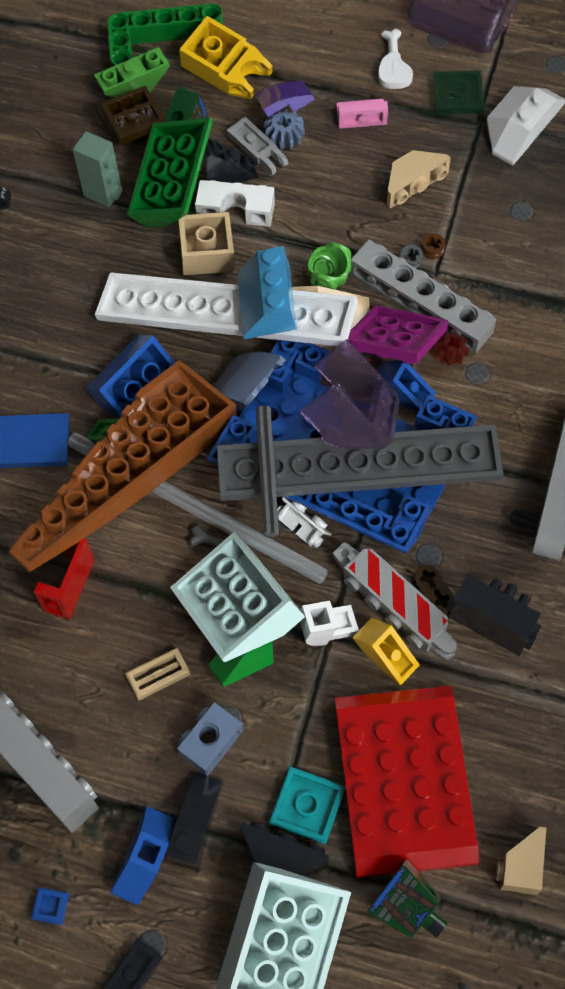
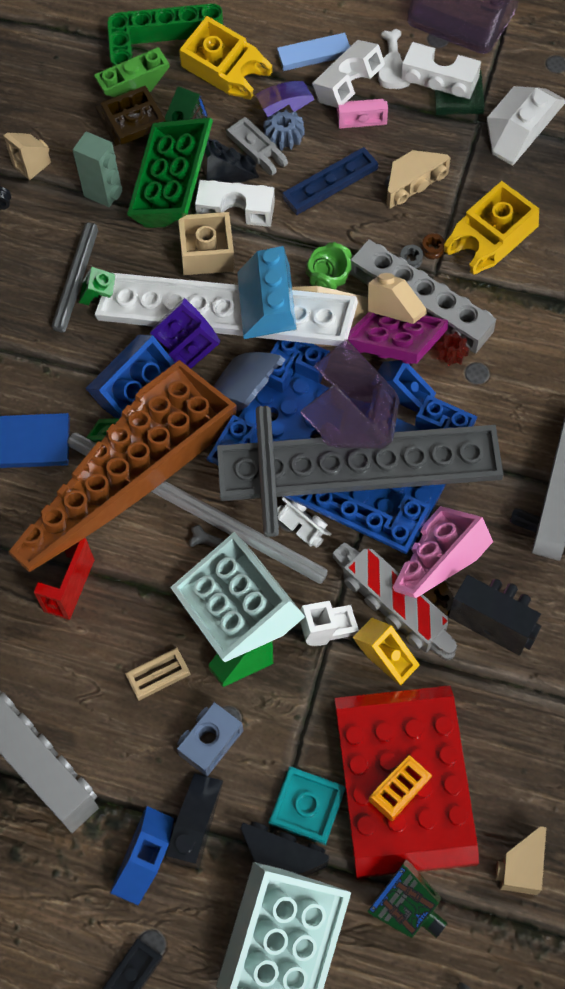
blue tile [31,888,70,926] -> none
none -> tan slope [4,133,51,180]
none -> dark grey axle [52,222,98,333]
none -> green bracket [79,267,116,306]
none -> dark purple slope [150,298,220,369]
none -> light blue tile [277,33,350,71]
none -> dark blue plate [282,147,378,216]
none -> white arch [312,40,385,108]
none -> tan slope [368,273,427,324]
none -> light orange slope [369,755,432,822]
none -> bright pink wedge [393,506,493,598]
none -> white arch [401,42,481,99]
none -> yellow brick [444,181,539,275]

